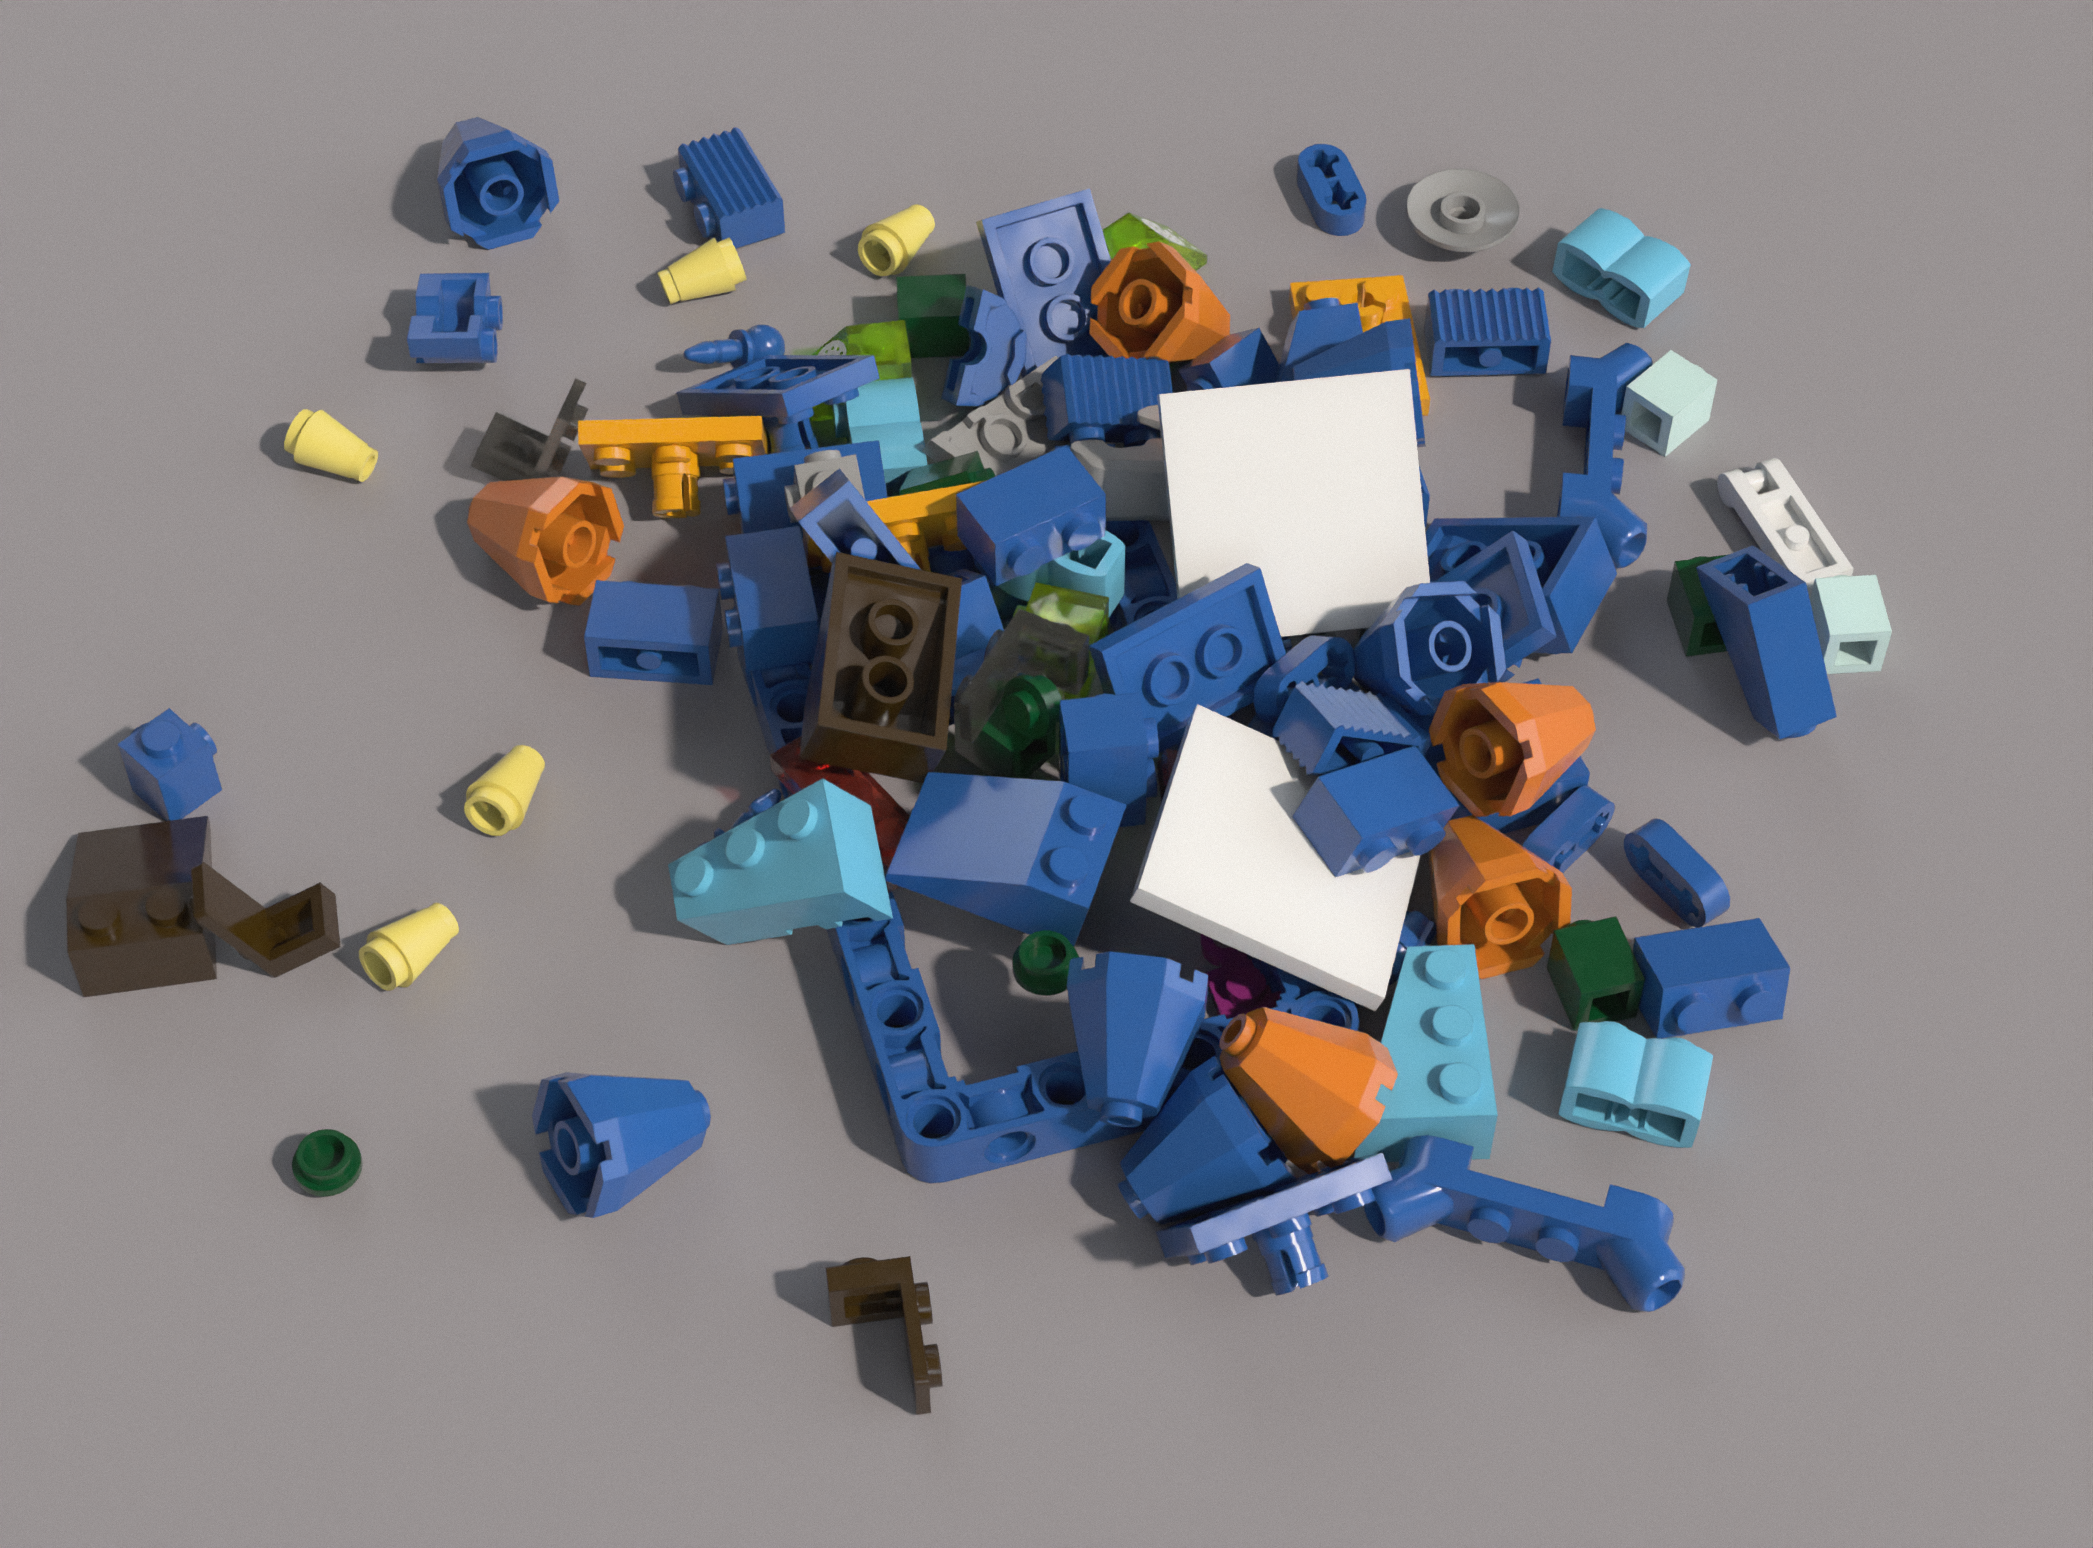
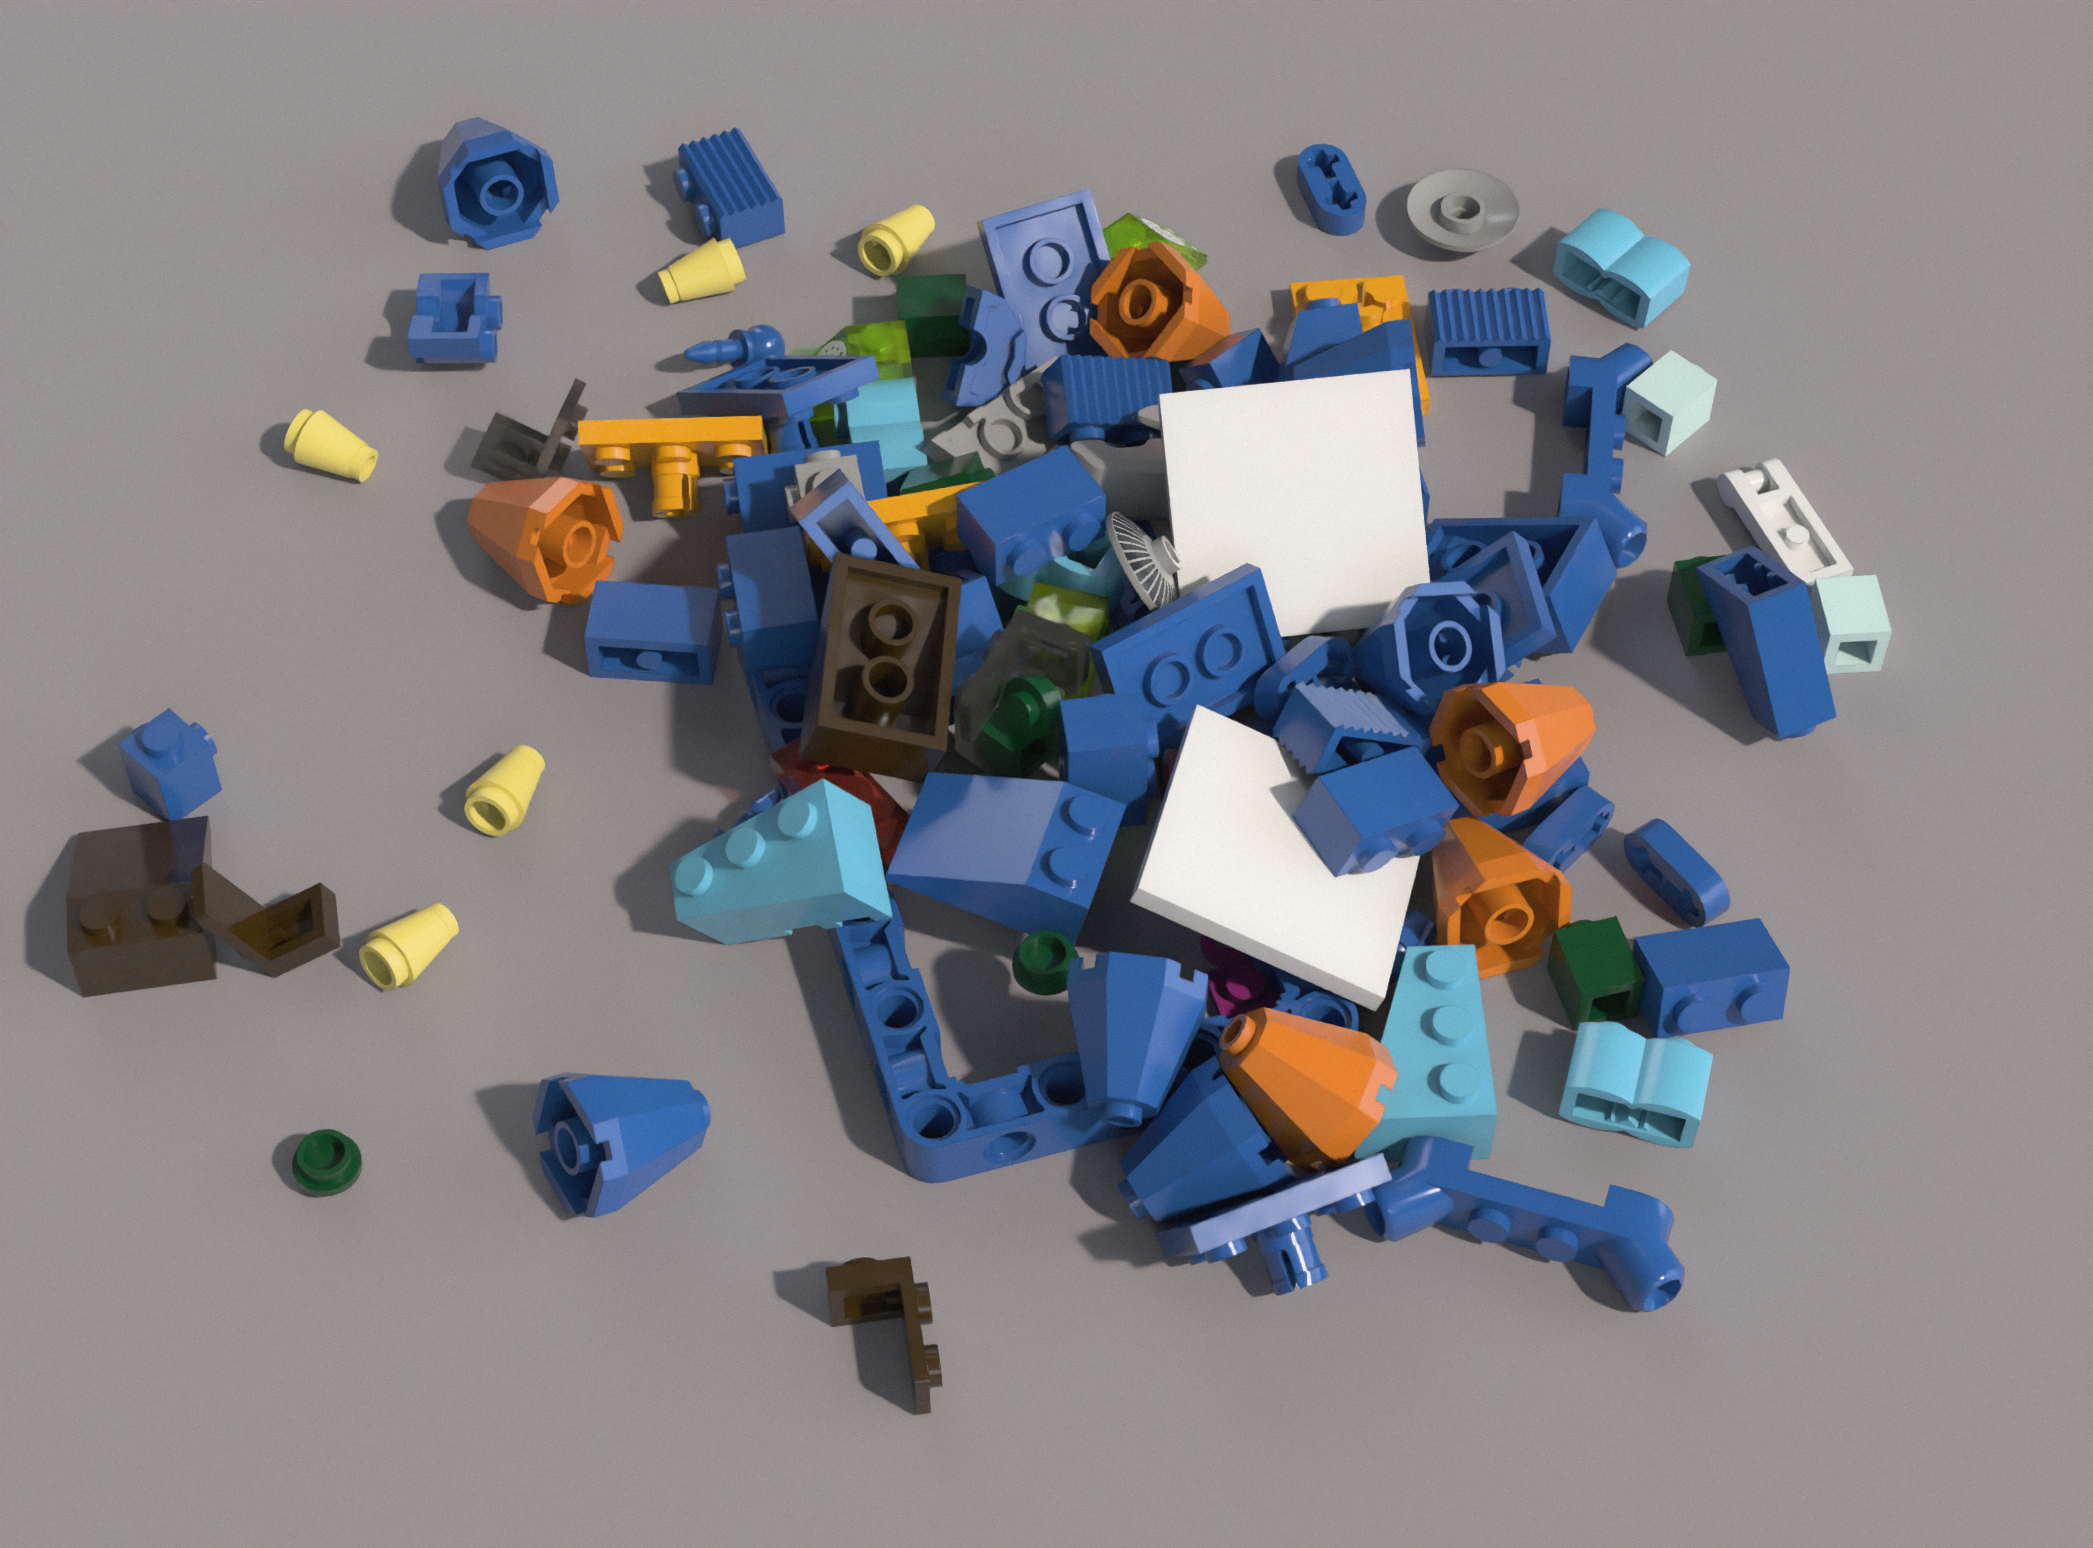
none -> light grey dish [1105,512,1182,612]

